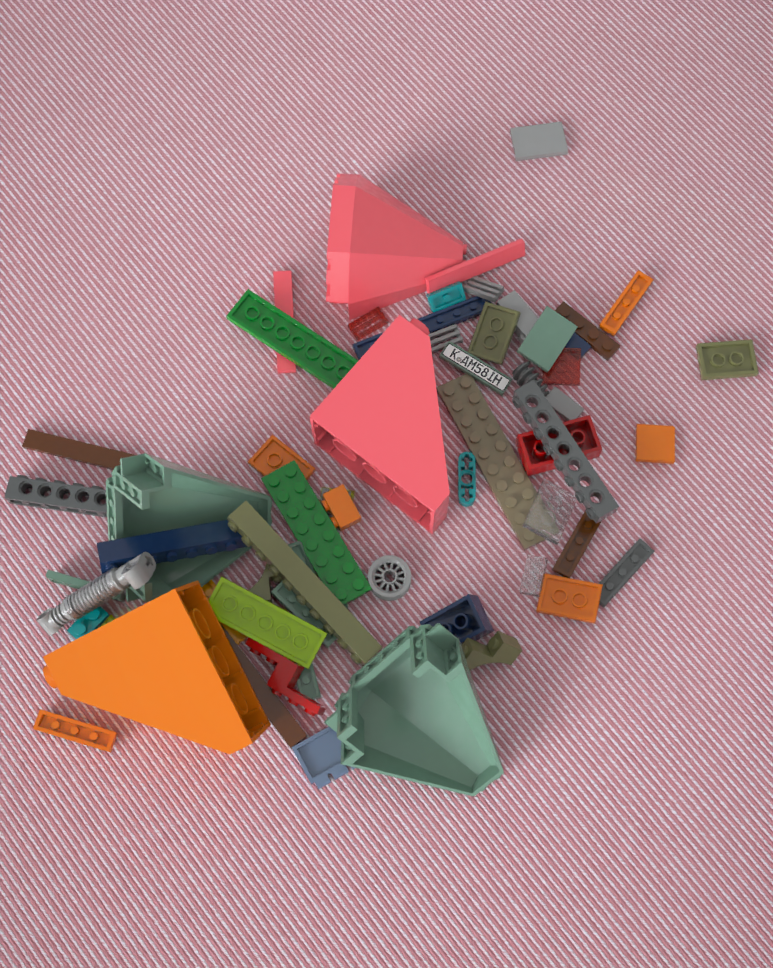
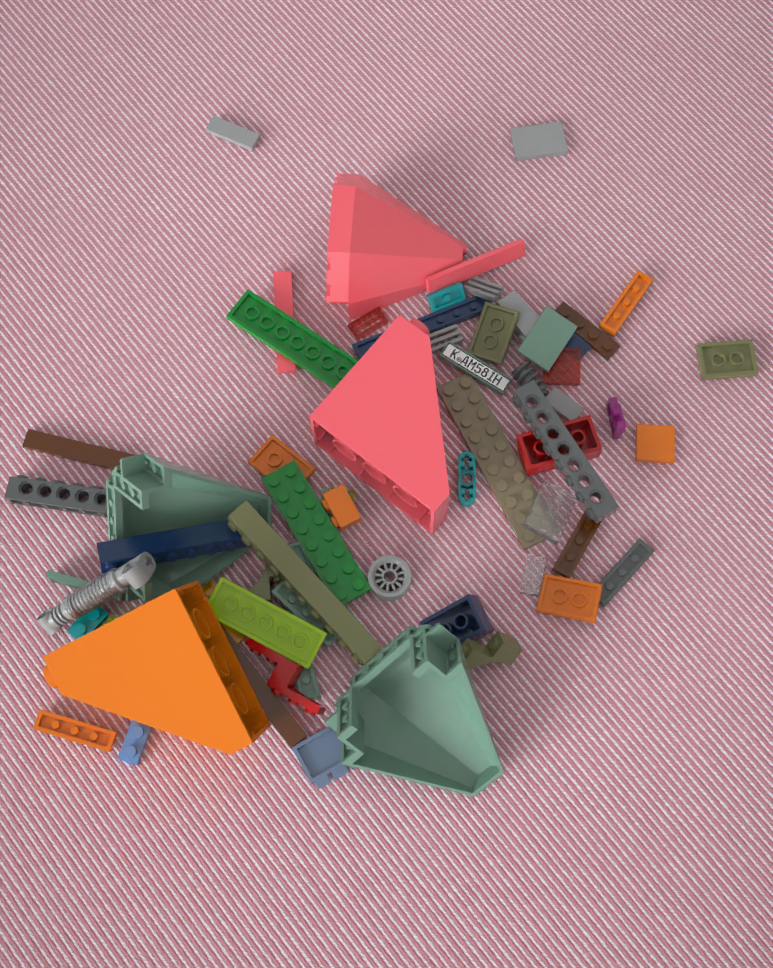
none -> medium blue plate [117,720,152,766]
none -> light grey tile [206,116,260,151]
none -> magenta wing [606,397,627,440]

